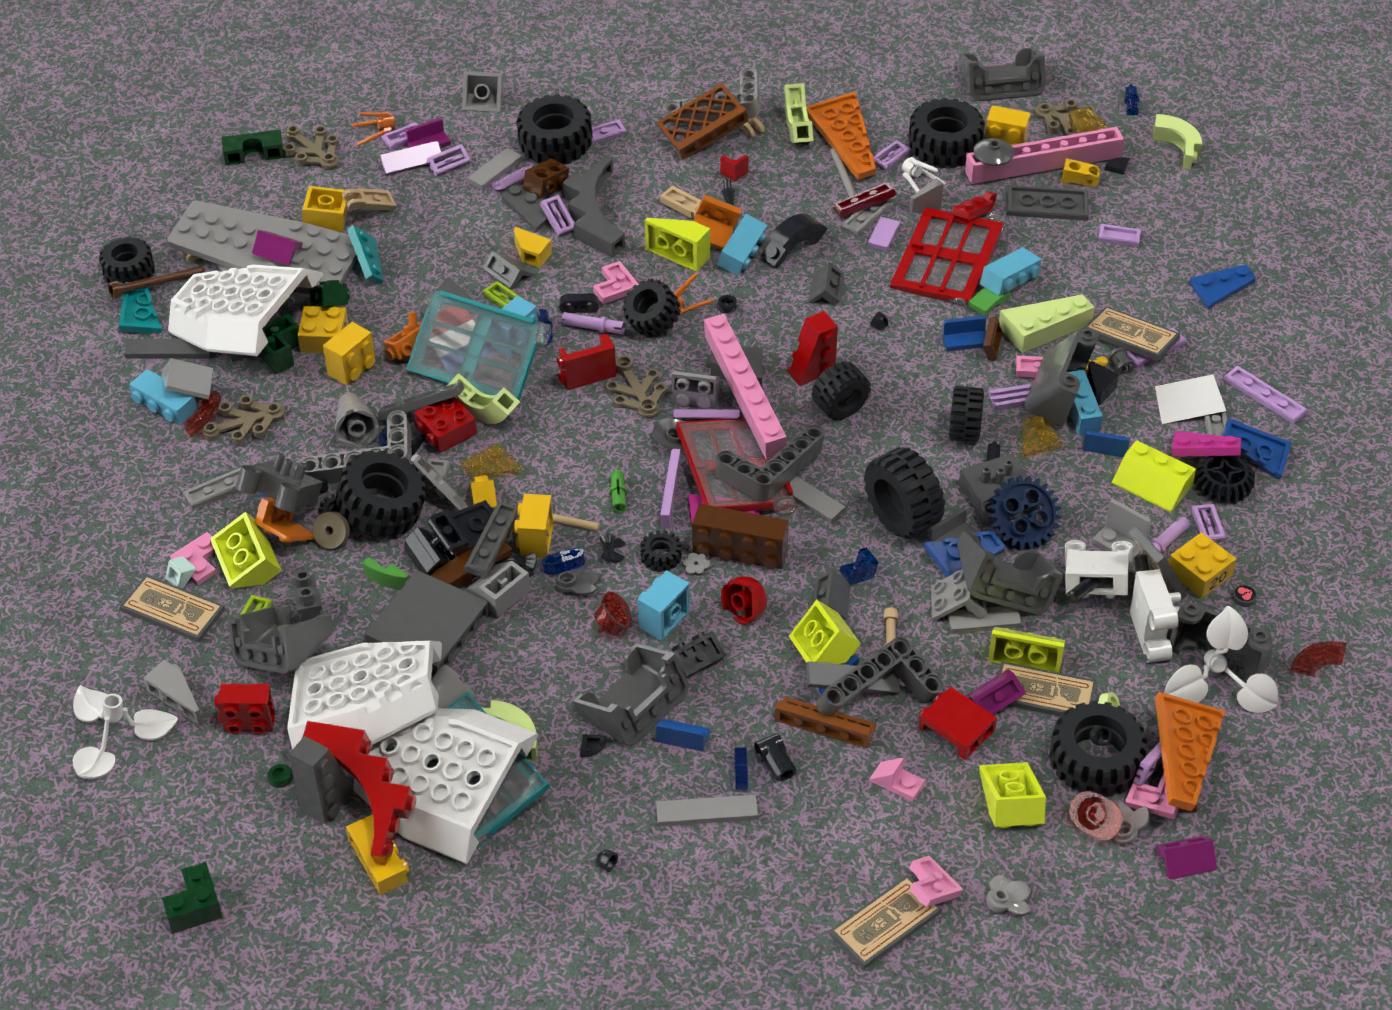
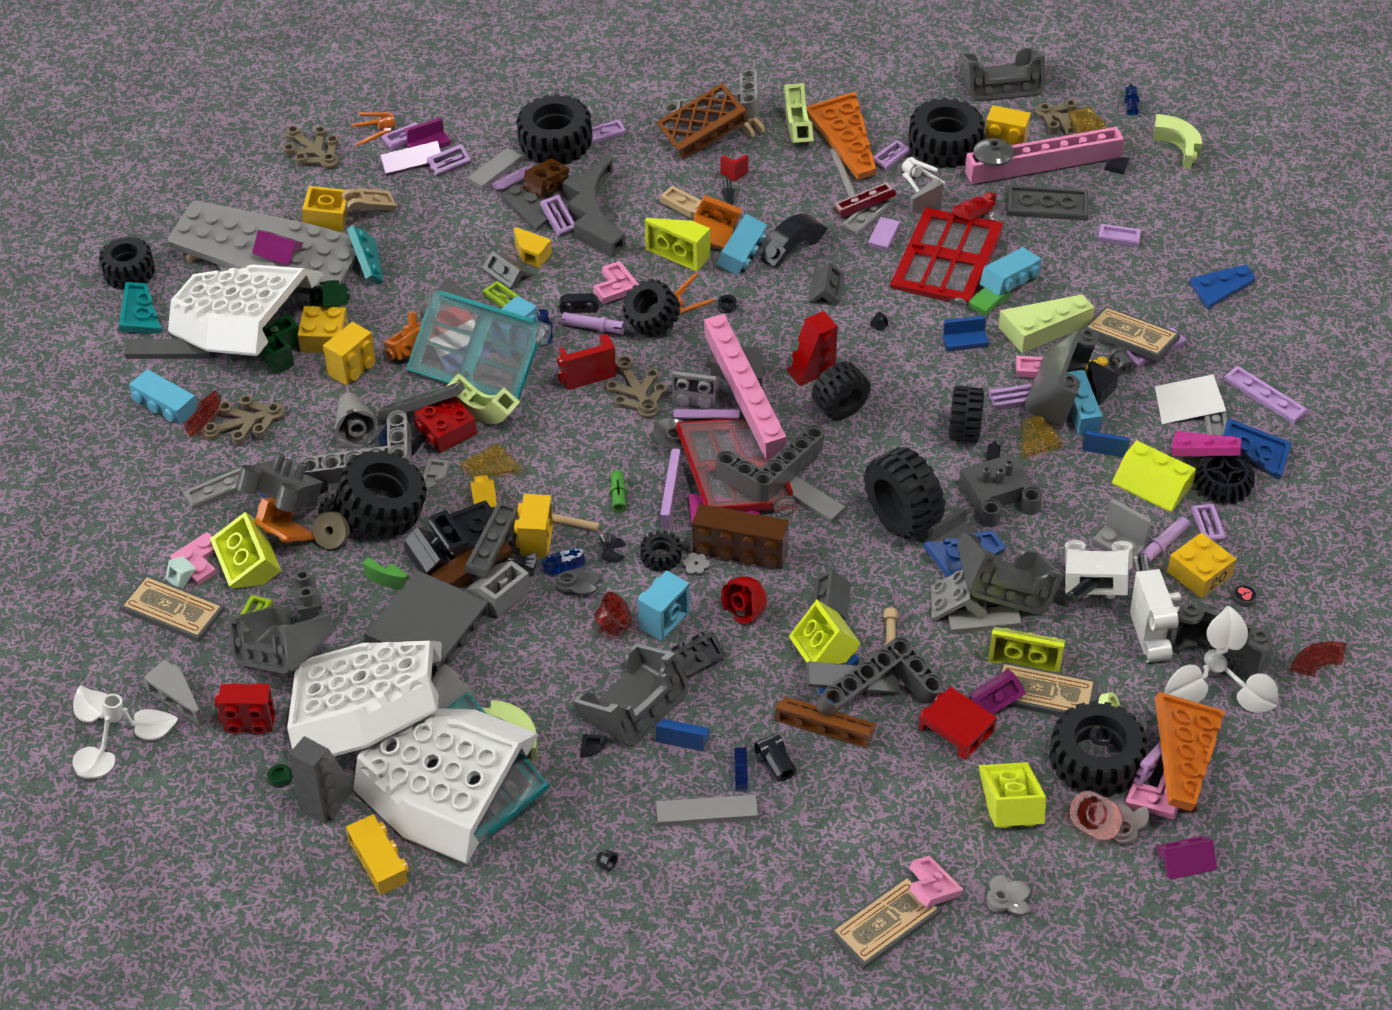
reddish brown piece [108,266,205,299] -> none
light grey slope [161,358,213,399] -> none
dark green brick [162,862,223,934] -> none
dark green arch [221,129,285,166] -> none
red arch [302,721,416,865] -> none
light grey wing [410,453,469,510] -> none
light grey slope [462,71,504,112] -> none
clear blue panel [839,547,879,585] -> none
bright pink slope [869,758,925,801] -> none
reddish brown tile [983,316,1003,361] -> none
dark blue gear [987,475,1062,550] -> none
yellow leg [1061,158,1100,187] -> none
dark grey tile [1129,527,1187,599] -> none

